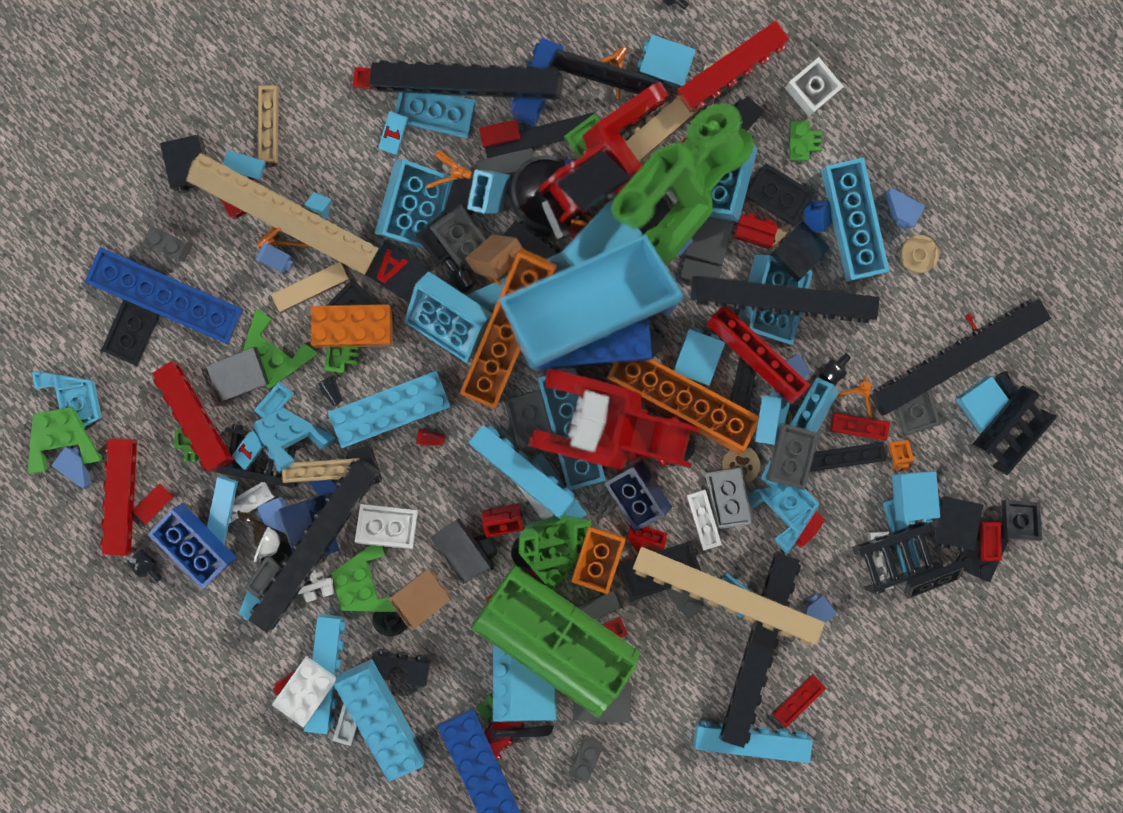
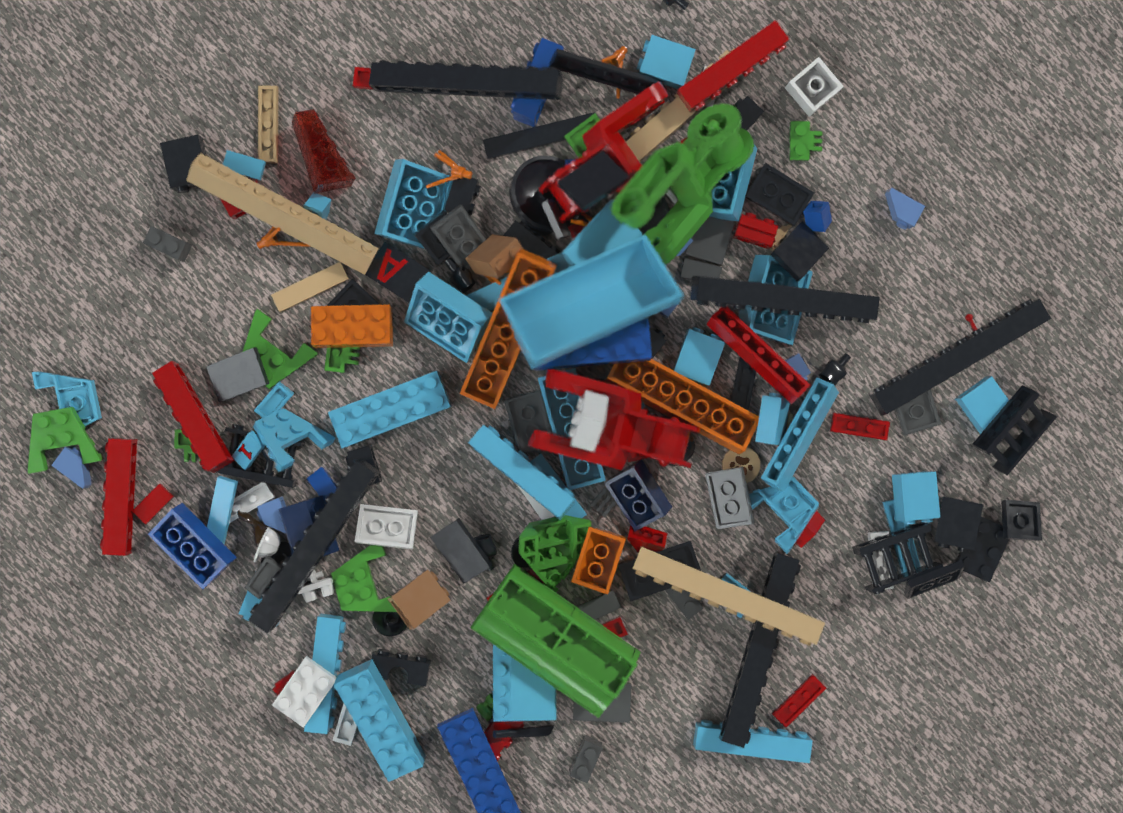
blue plate [85,247,244,344] -> none
black tile [101,299,160,366] -> none
black piece [127,549,161,584] -> none
medium blue slope [255,242,294,274] -> none
tan tile [282,458,360,483] -> none
black cone [318,376,343,406] -> none
medium azure tile [378,111,409,155] -> none
medium azure tile [395,93,477,139] -> none
red cone [416,427,445,446] -> none
medium azure brick [467,170,510,213] -> none
dark grey tile [476,148,534,174] -> none
red tile [479,120,521,148] -> none
red brick [482,503,524,538] -> none
white plate [686,489,722,550] -> none
dark grey tile [766,423,819,490] -> none
black tile [769,442,886,472] -> none
medium blue slope [803,593,837,623] -> none
medium azure brick [821,157,889,282] -> none
orange plant [836,375,873,418] -> none
orange bracket [888,440,914,472] -> none
tan tile [900,235,939,273] -> none
red tile [980,521,1002,561] -> none
black pin [996,371,1019,400] -> none
none -> clear red wedge [292,109,356,194]

